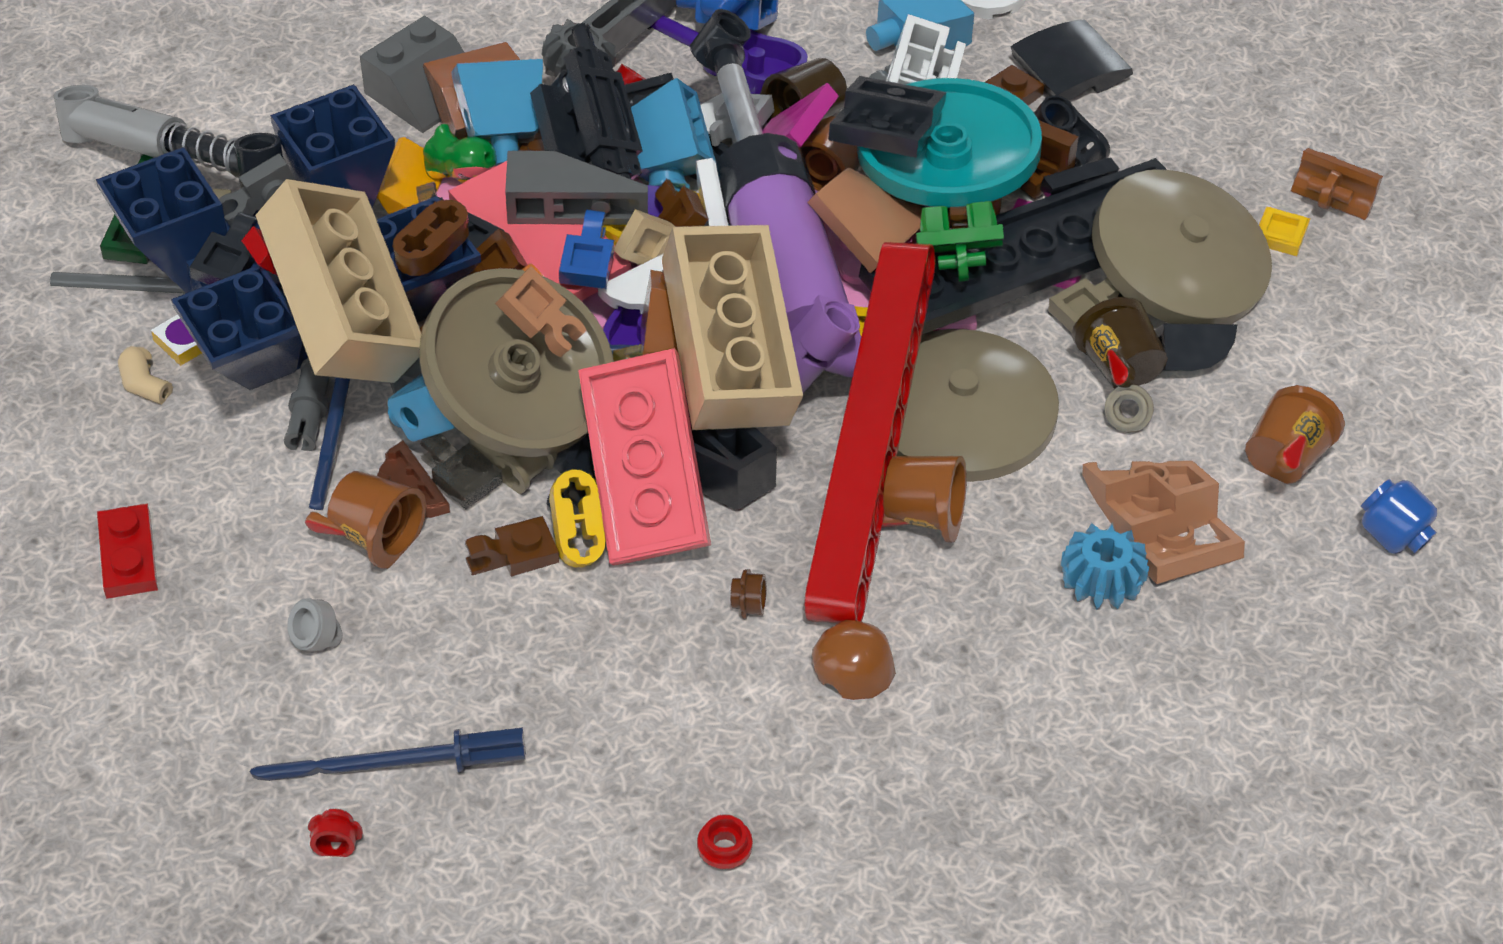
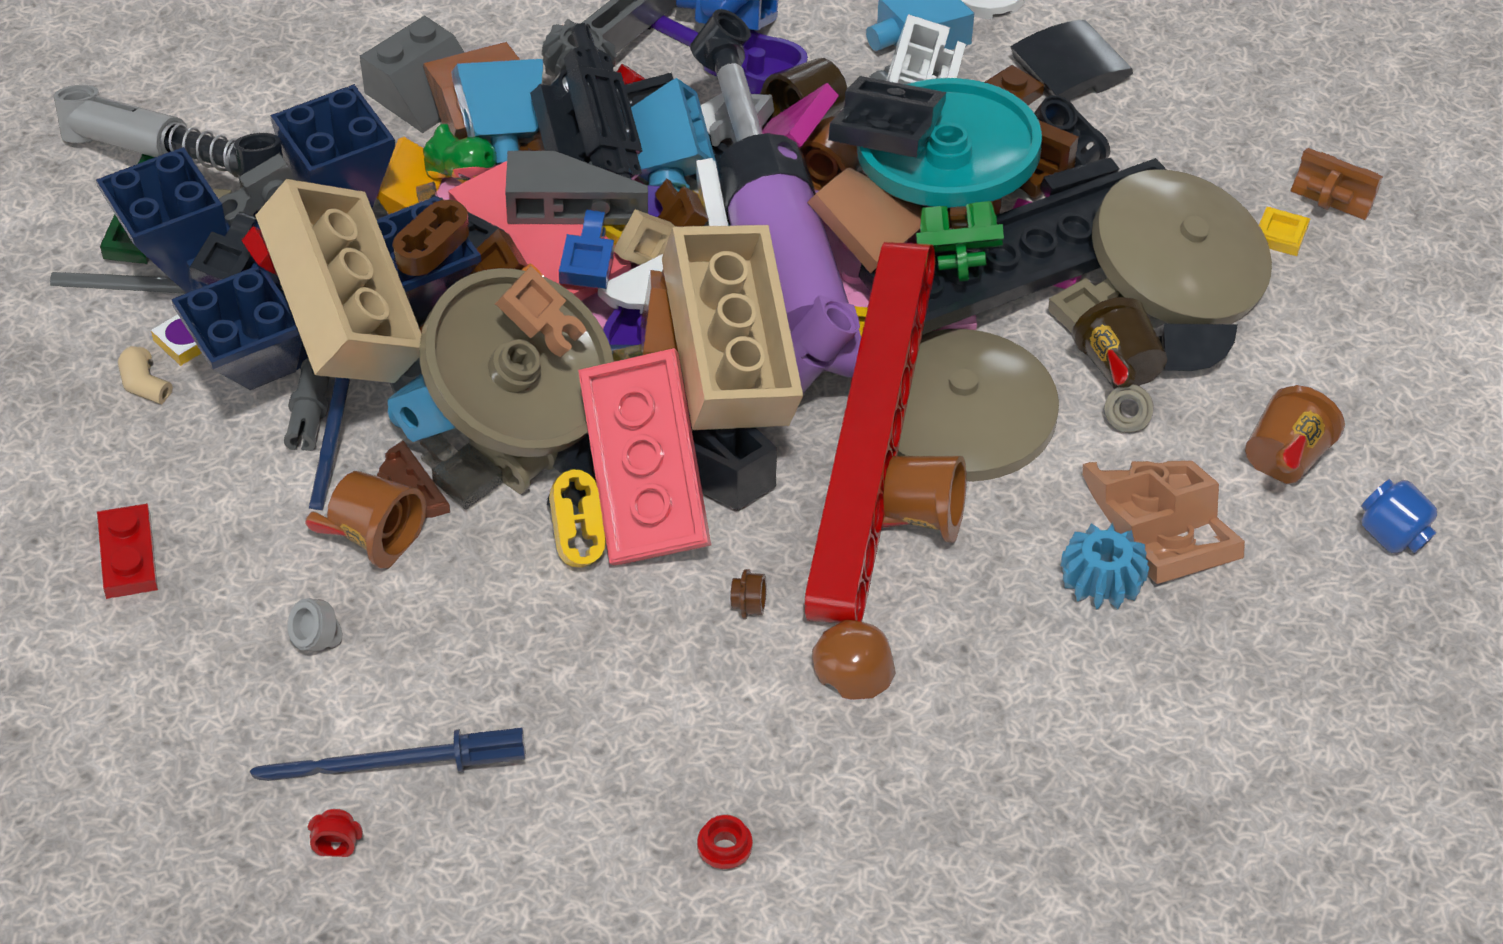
reddish brown plate [465,516,559,577] -> none

